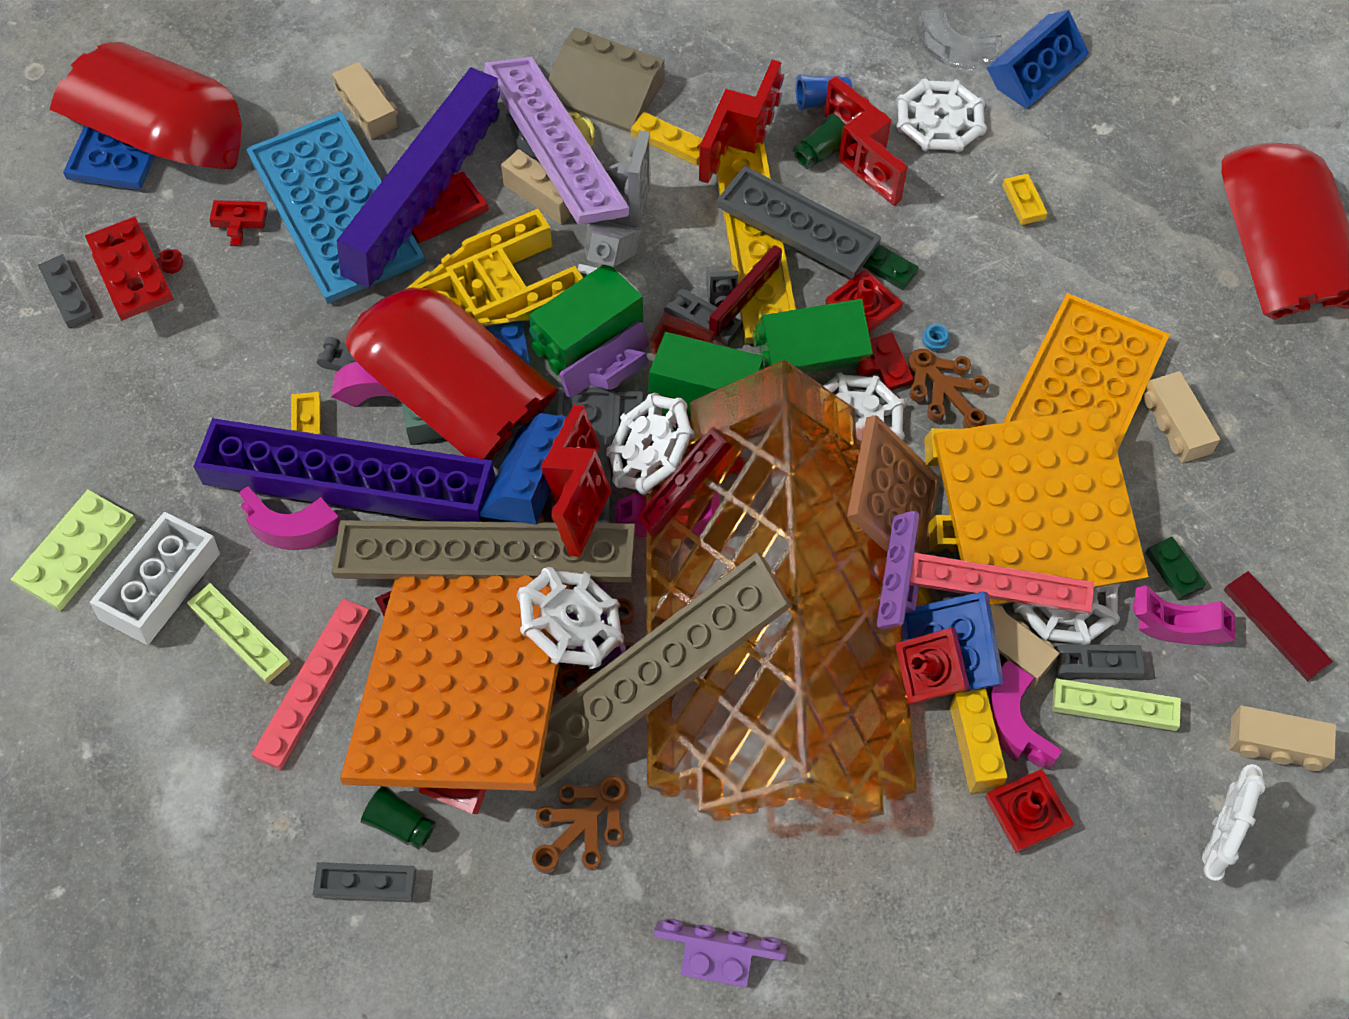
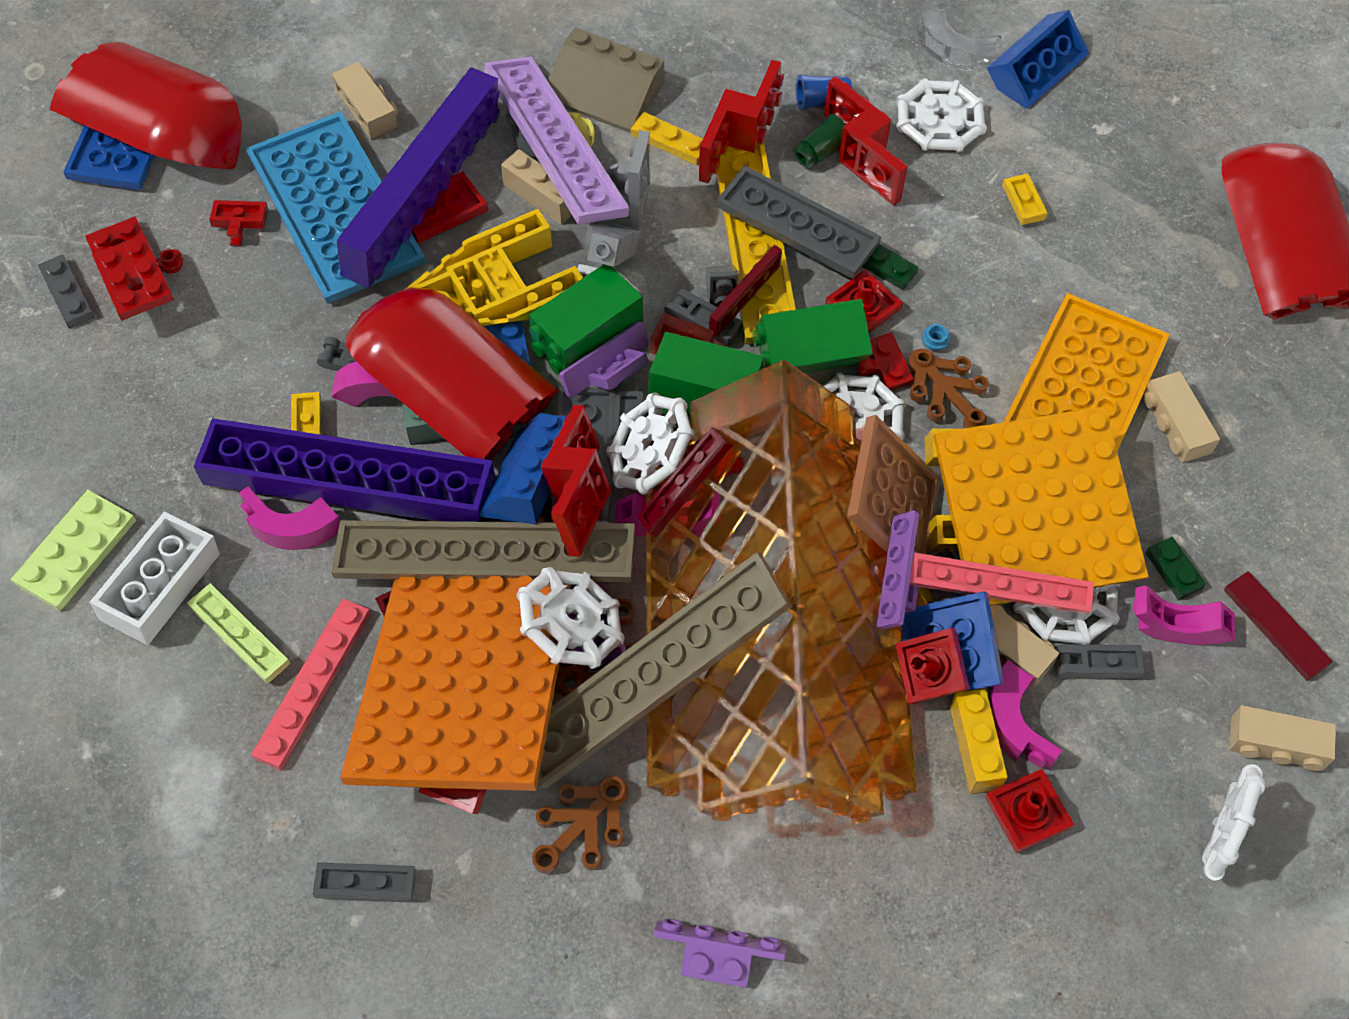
dark green plant [360,786,436,850] -> none
yellowish green plate [1052,679,1181,731] -> none

